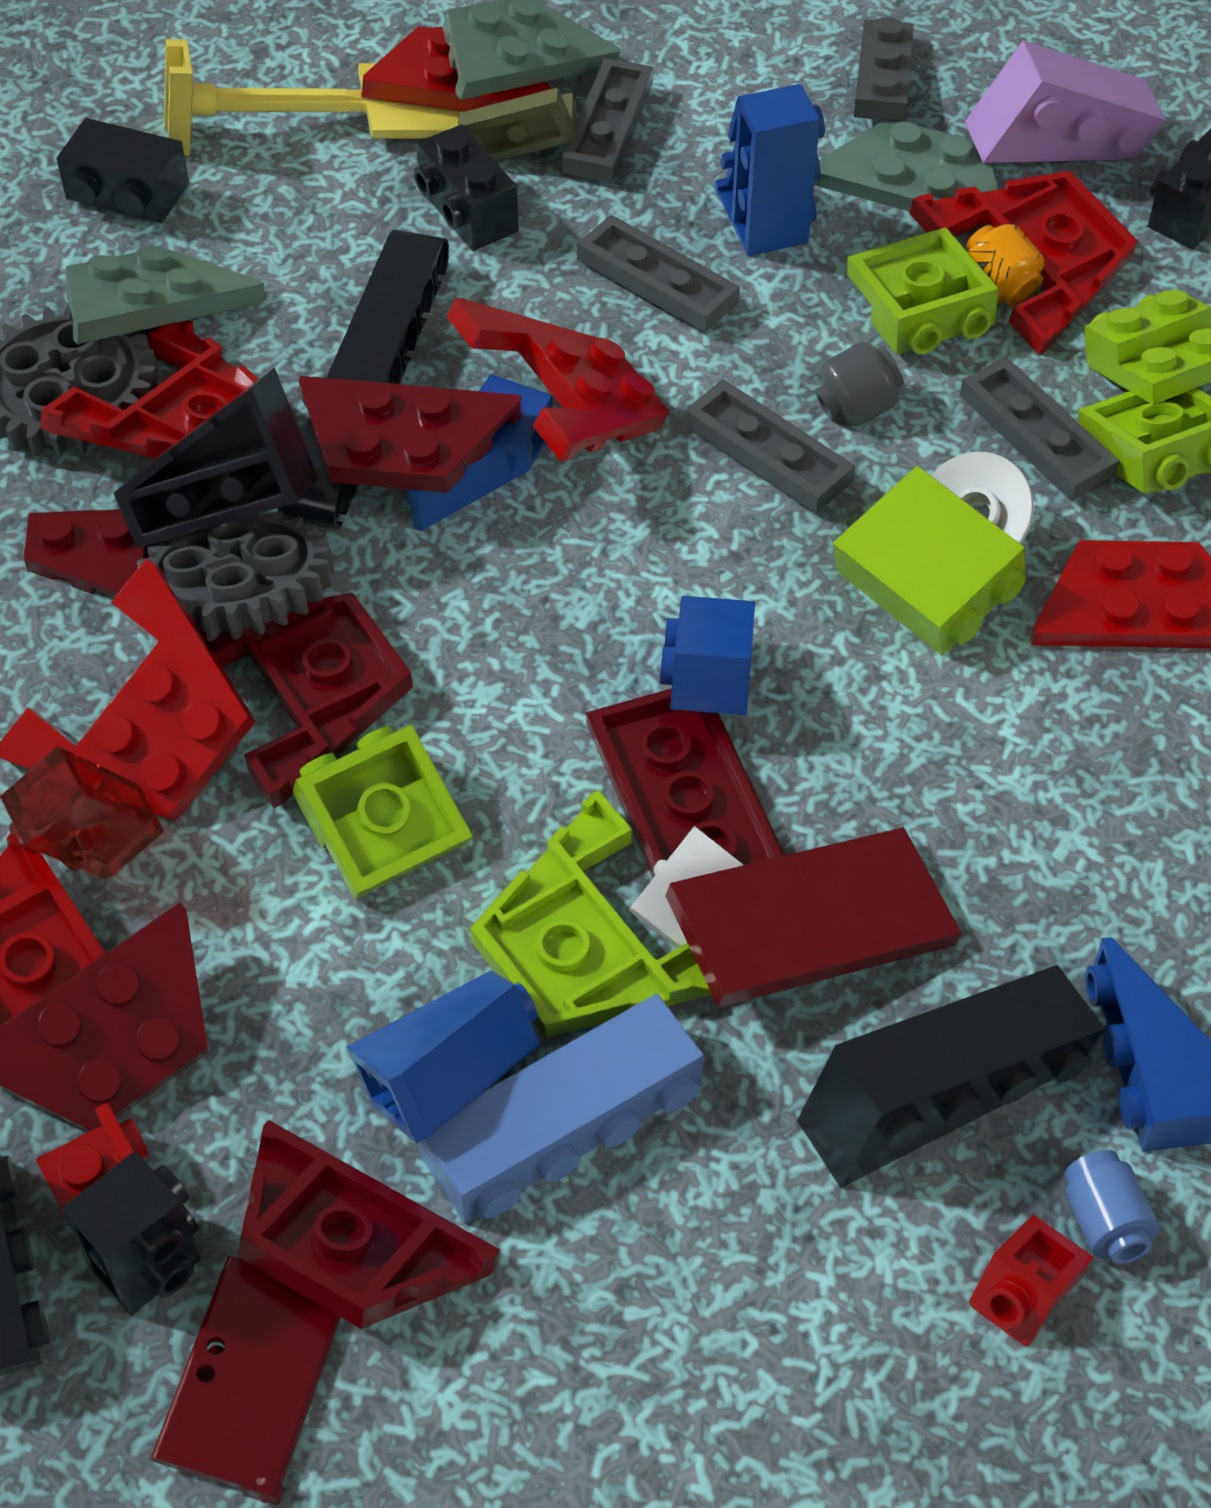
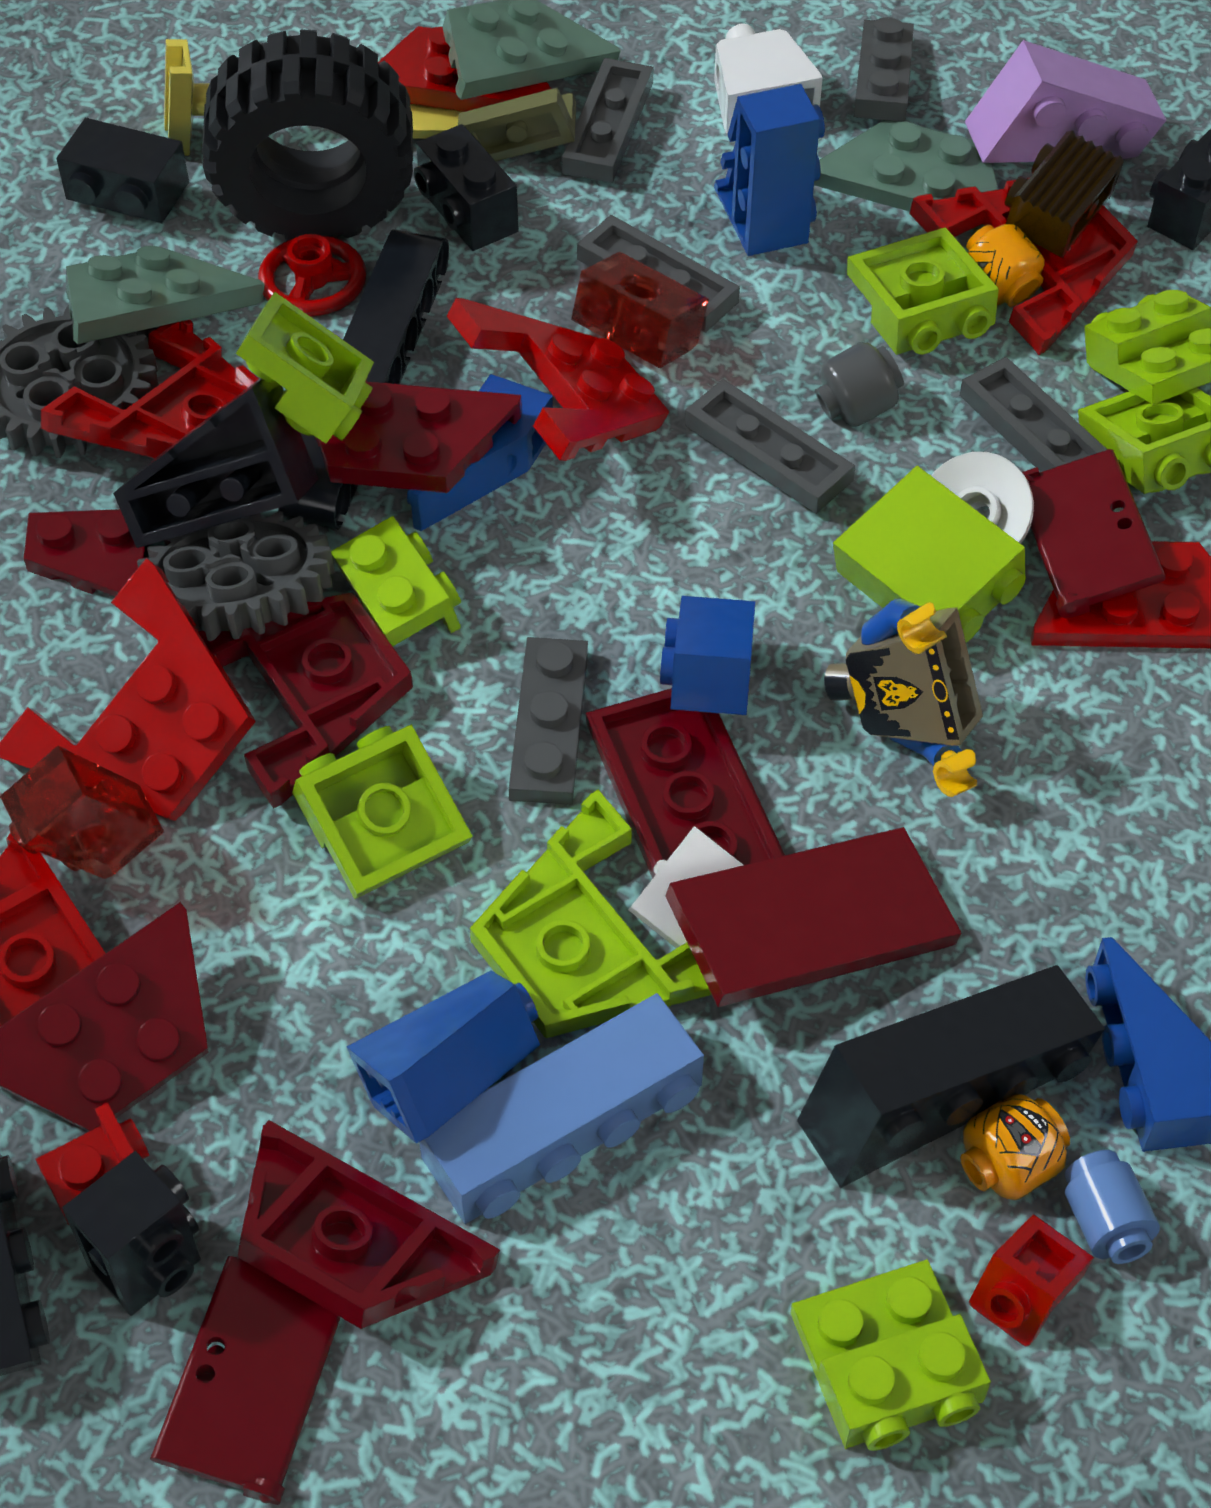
none -> black tyre [202,29,413,241]
none -> lime plate [235,292,374,444]
none -> red piece [258,234,367,317]
none -> lime bracket [331,516,461,647]
none -> dark grey plate [509,637,588,805]
none -> clear red brick [571,251,709,368]
none -> white torso [714,24,823,134]
none -> lime plate [790,1259,991,1451]
none -> torso [824,599,983,797]
none -> light orange head [960,1094,1070,1200]
none -> dark brown brick [1005,130,1124,258]
none -> dark red door [1022,449,1166,618]

